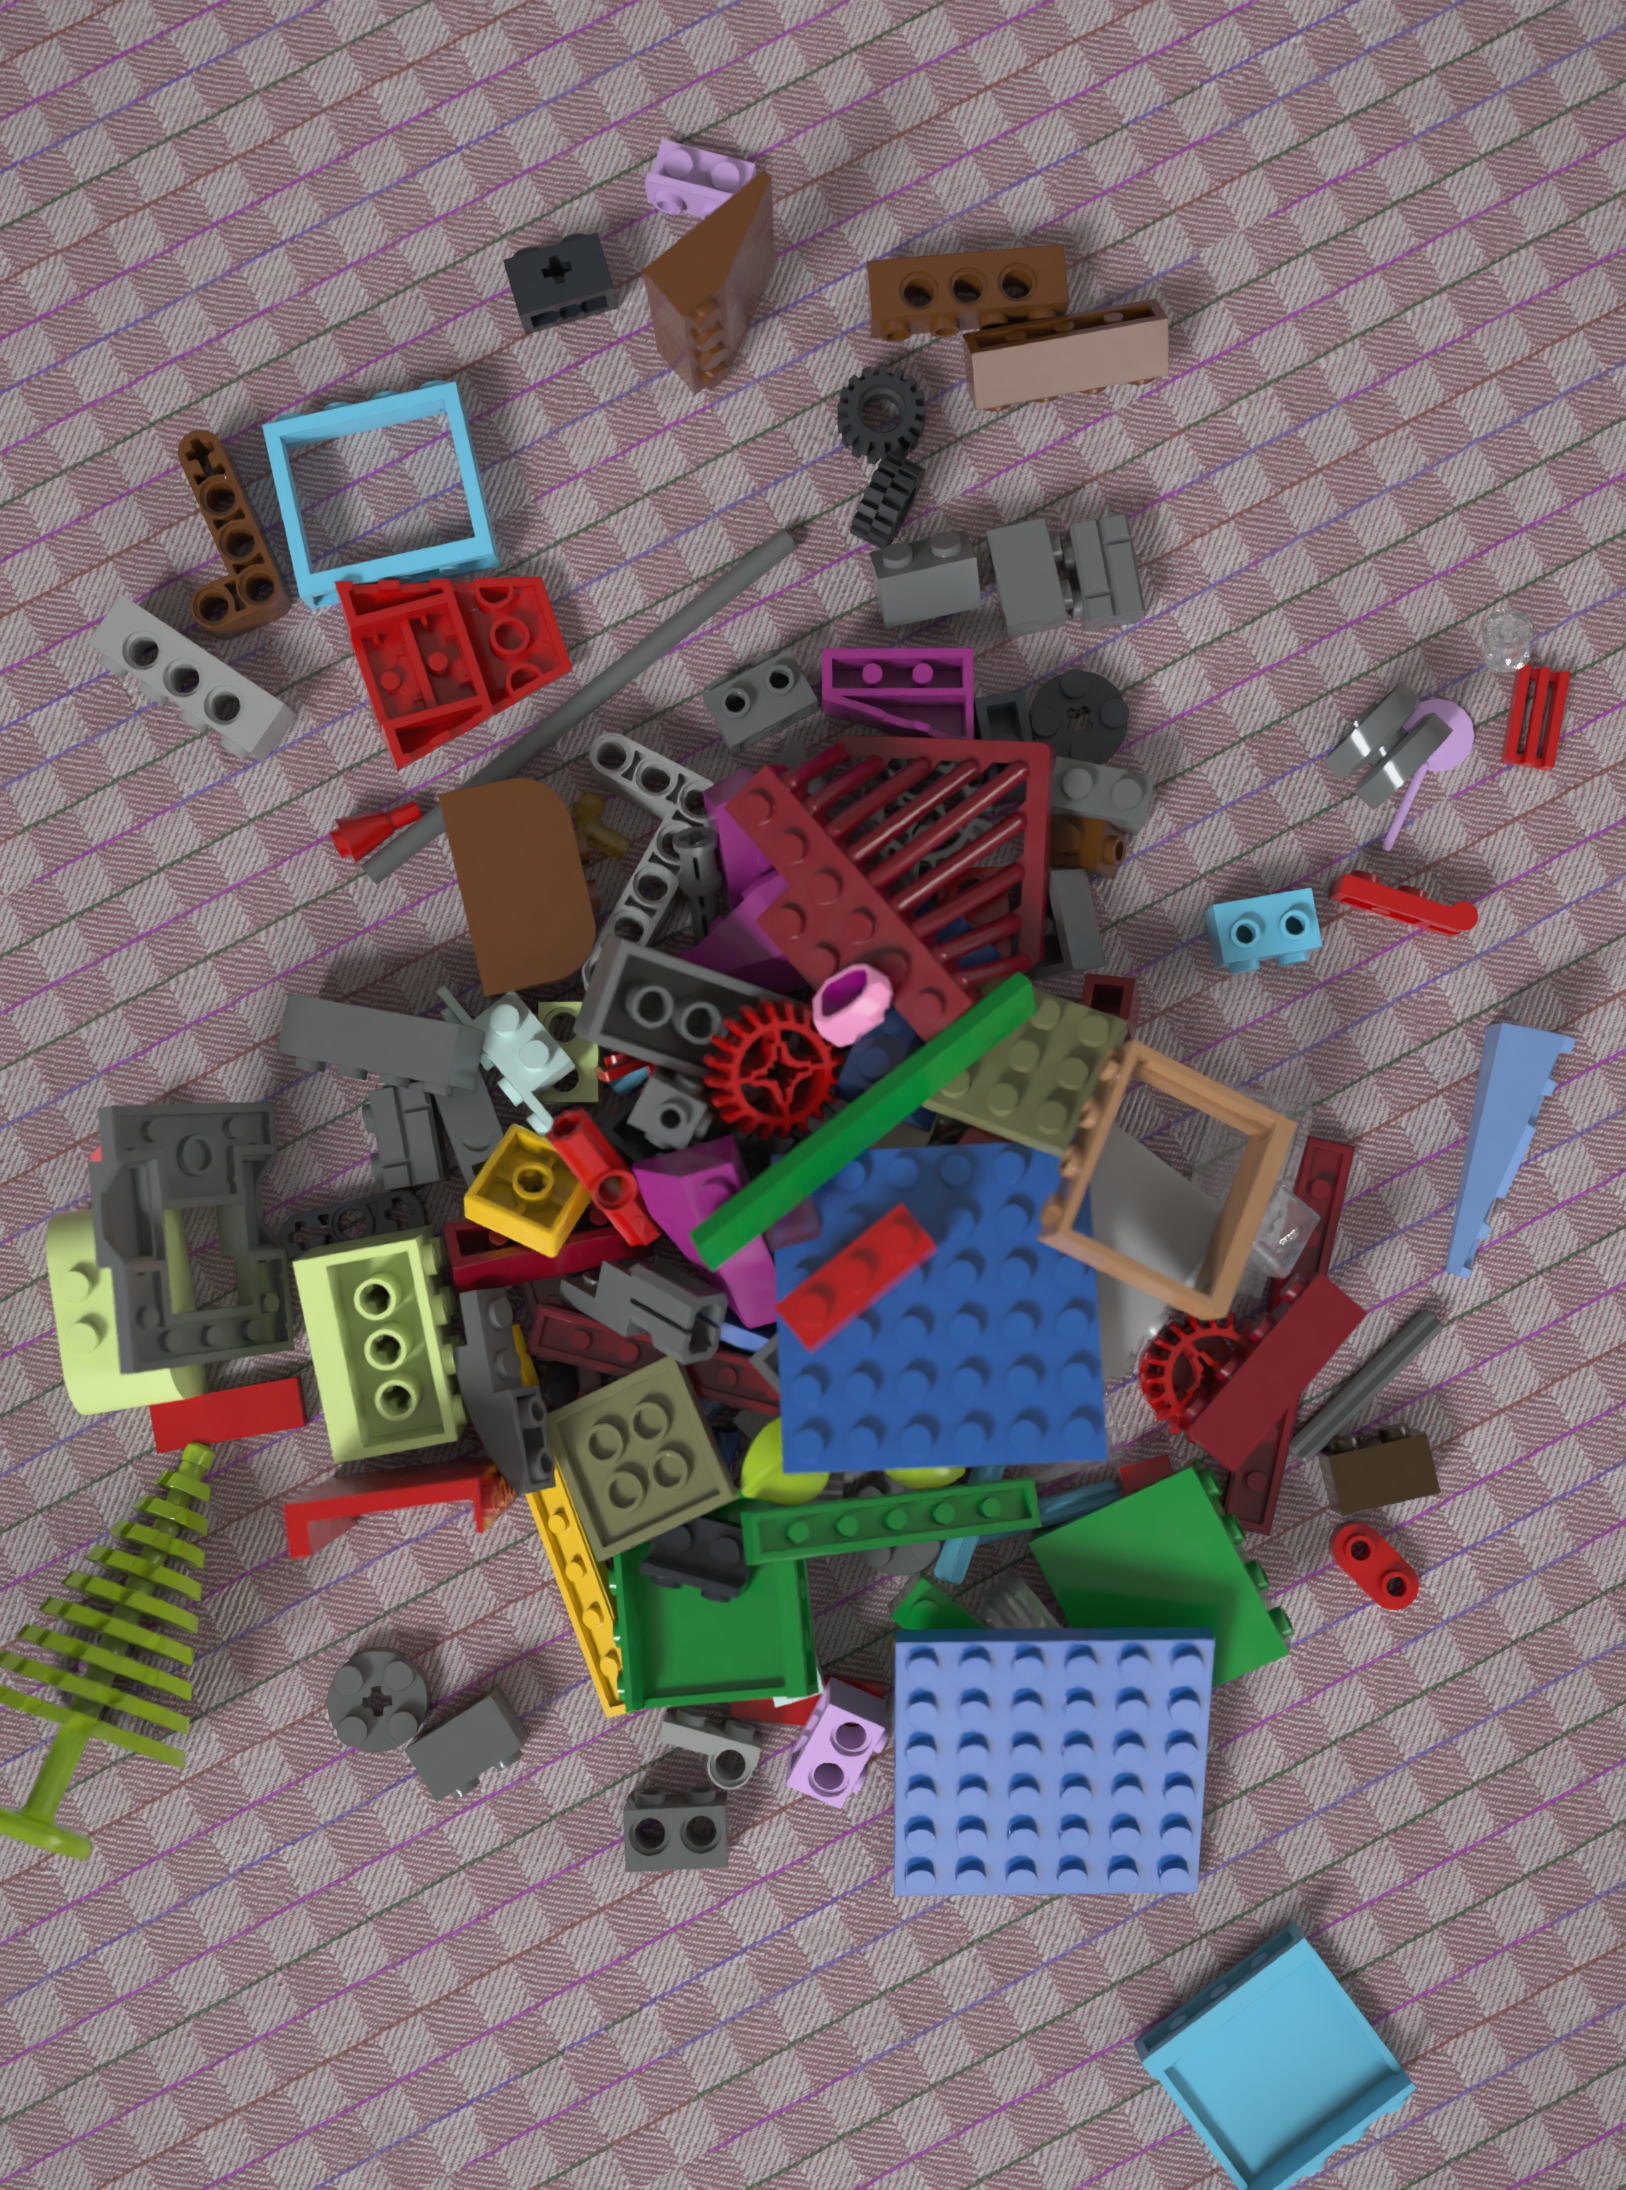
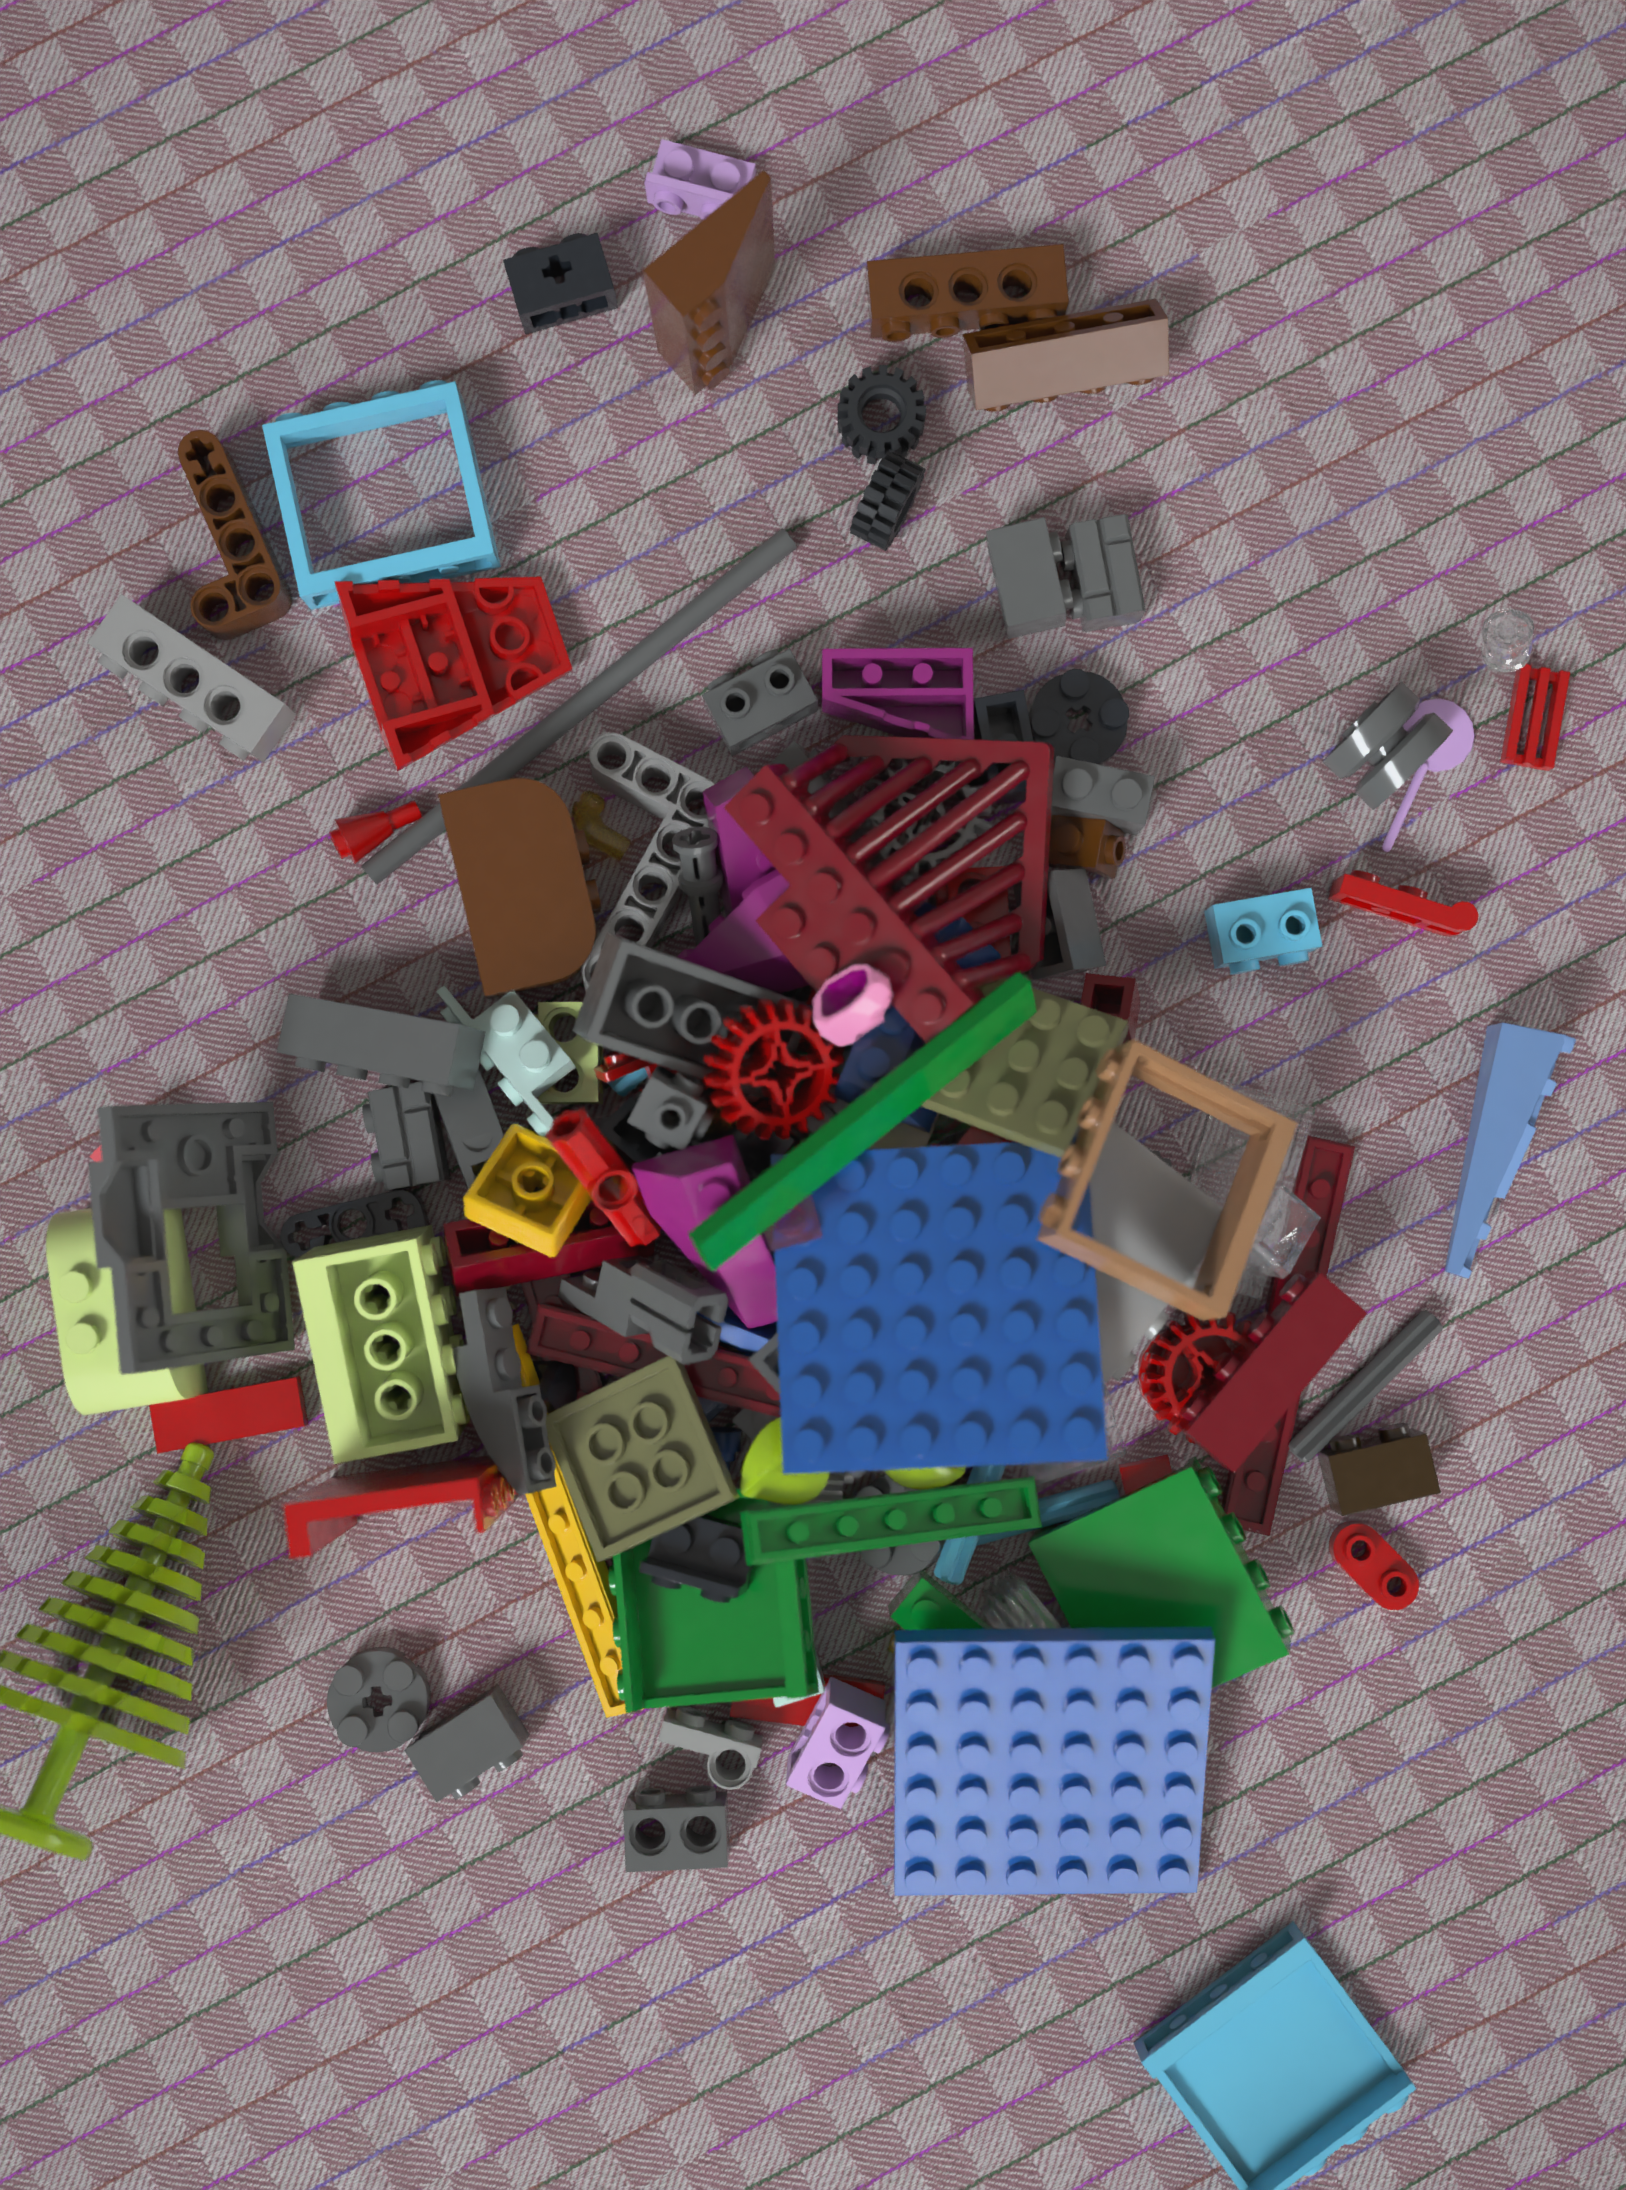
red brick [774,1204,937,1354] -> none
dark grey brick [869,530,982,629] -> none

